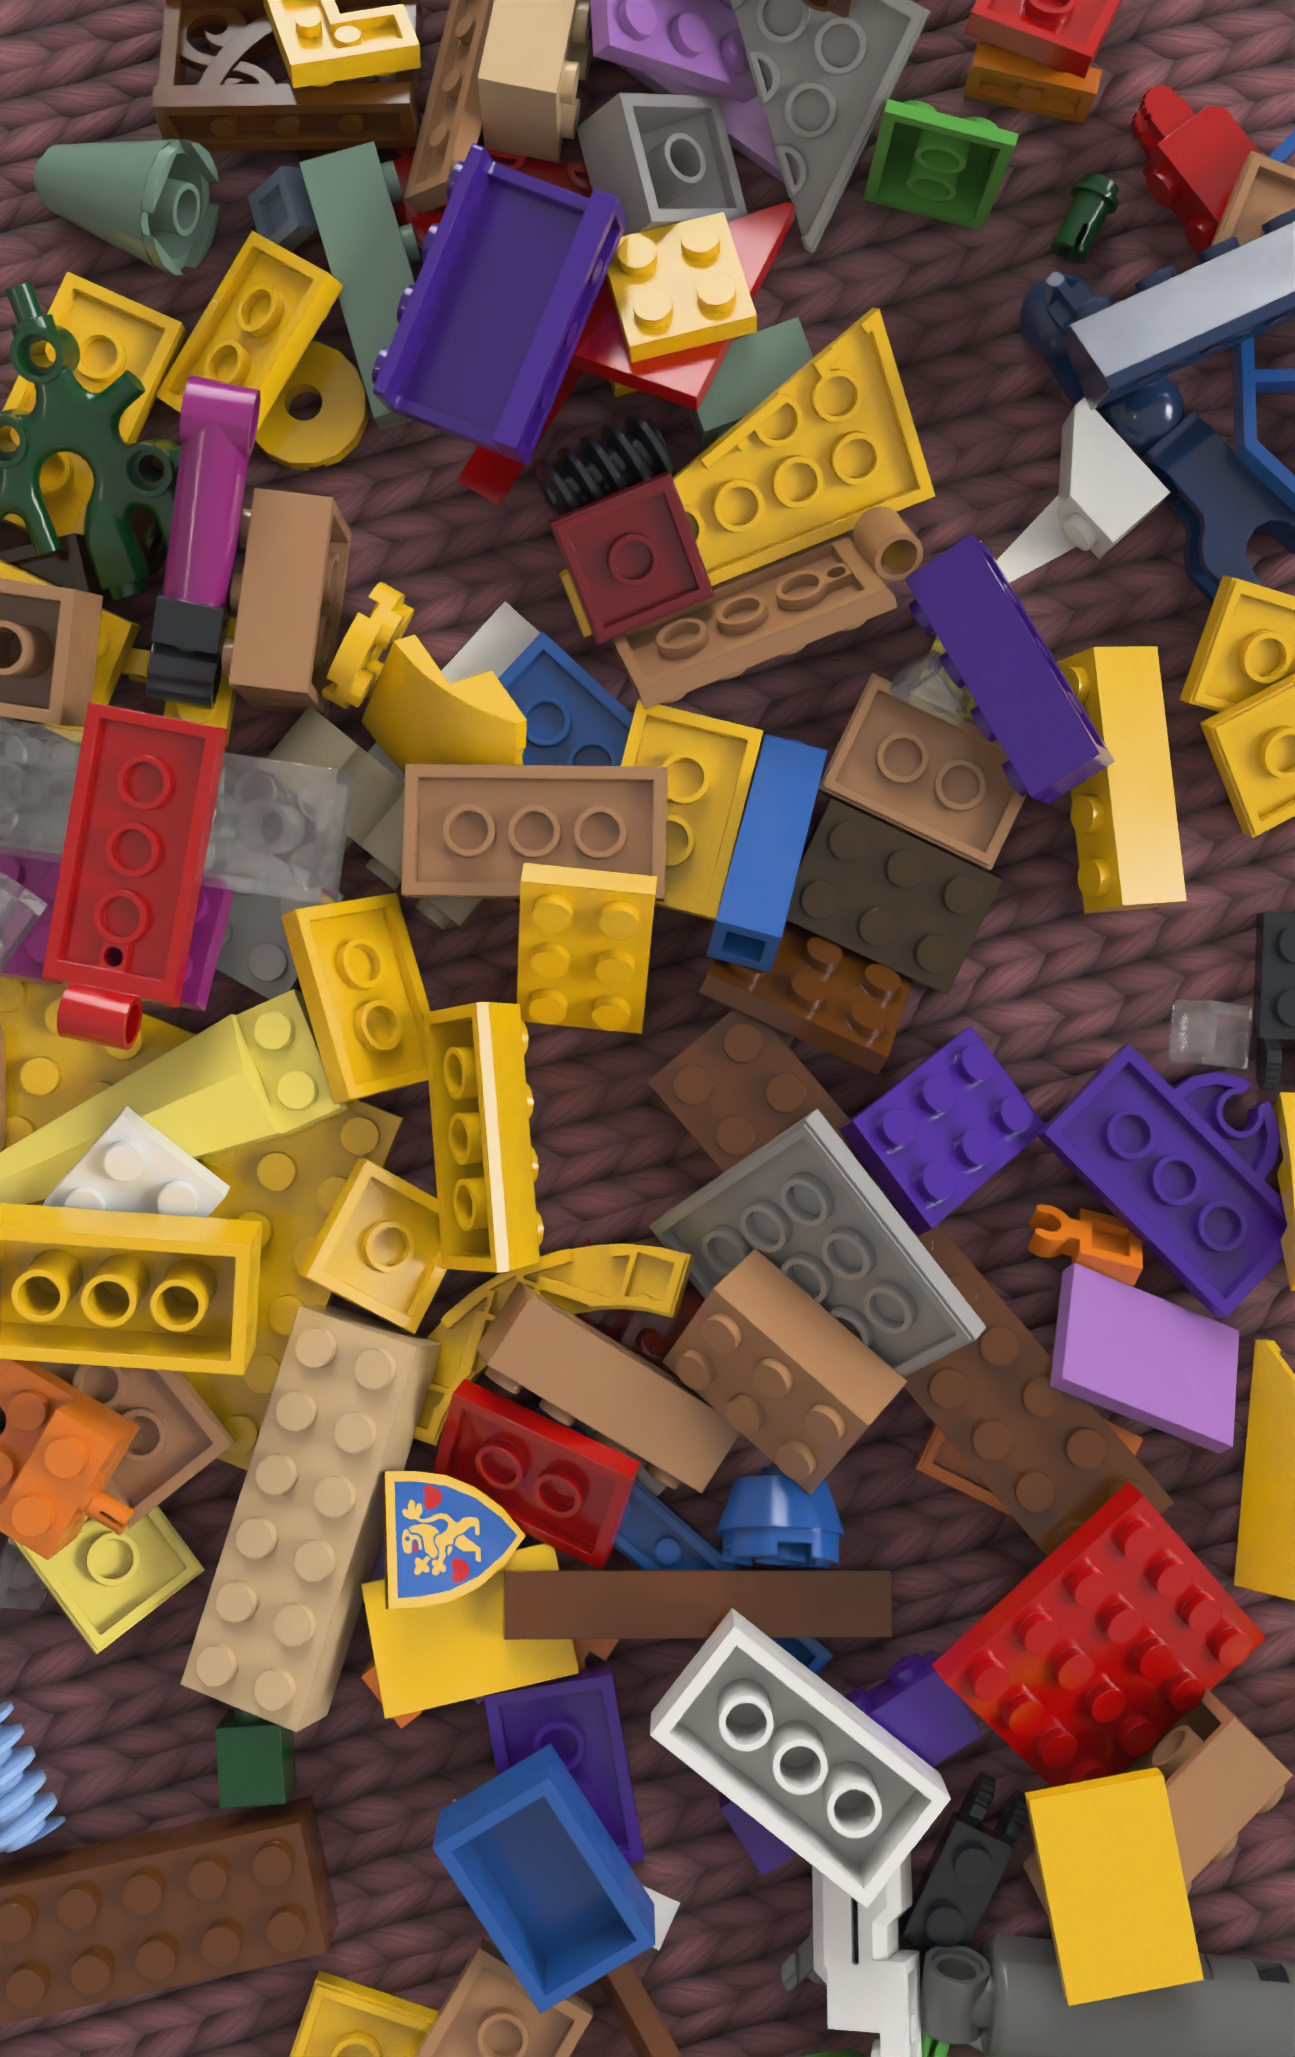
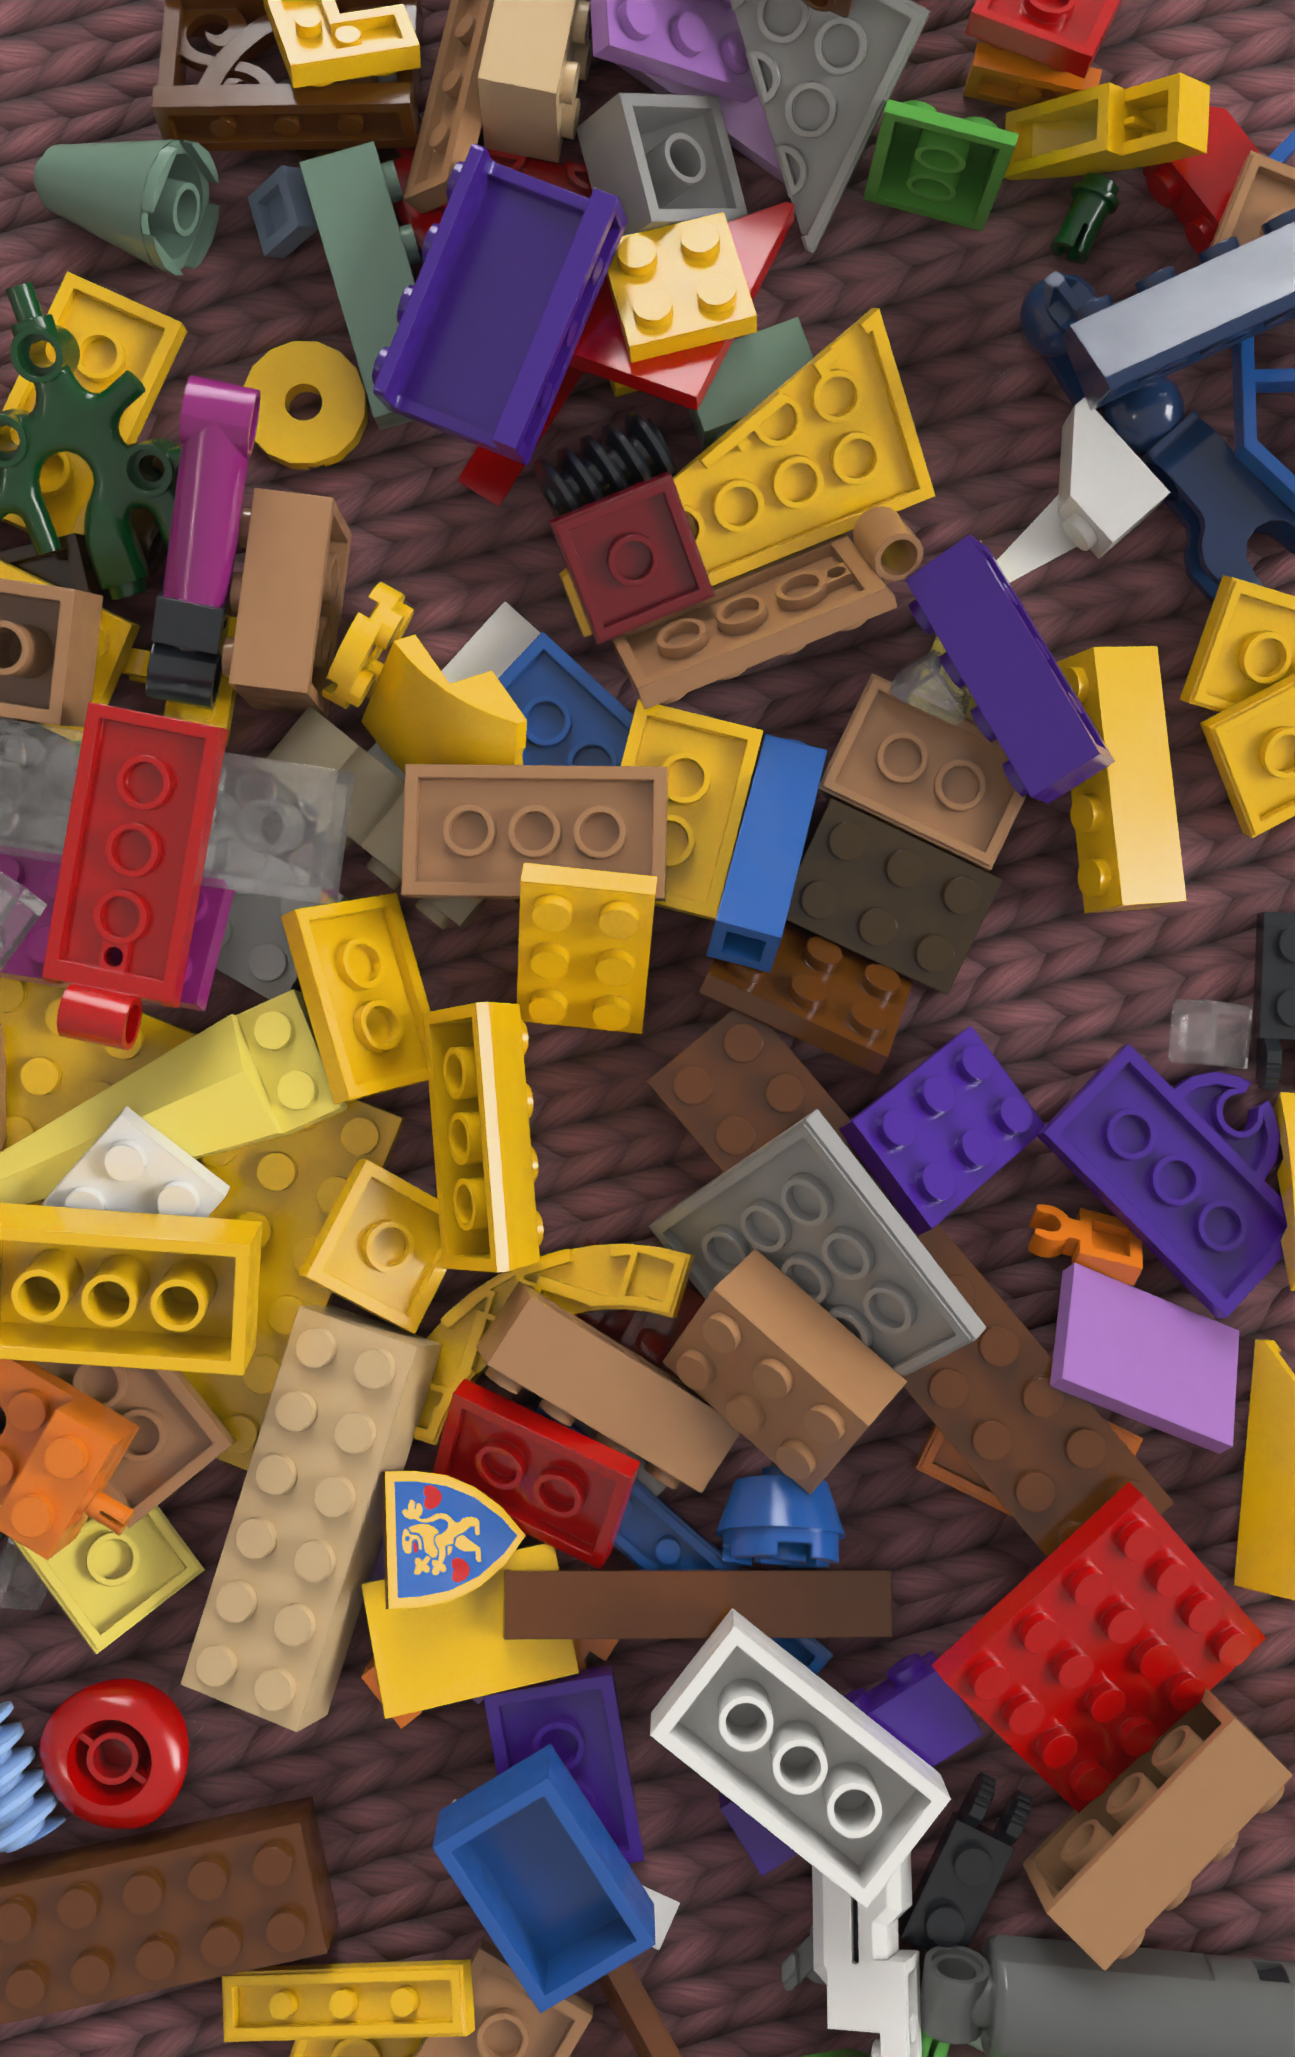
yellow plate [155,231,344,433] -> none
dark green brick [215,1706,297,1808] -> none
yellow tile [1025,1767,1204,2006] -> none
none -> red hat [39,1678,189,1829]
none -> yellow tile [222,1959,475,2042]
none -> yellow slope [1004,73,1210,180]

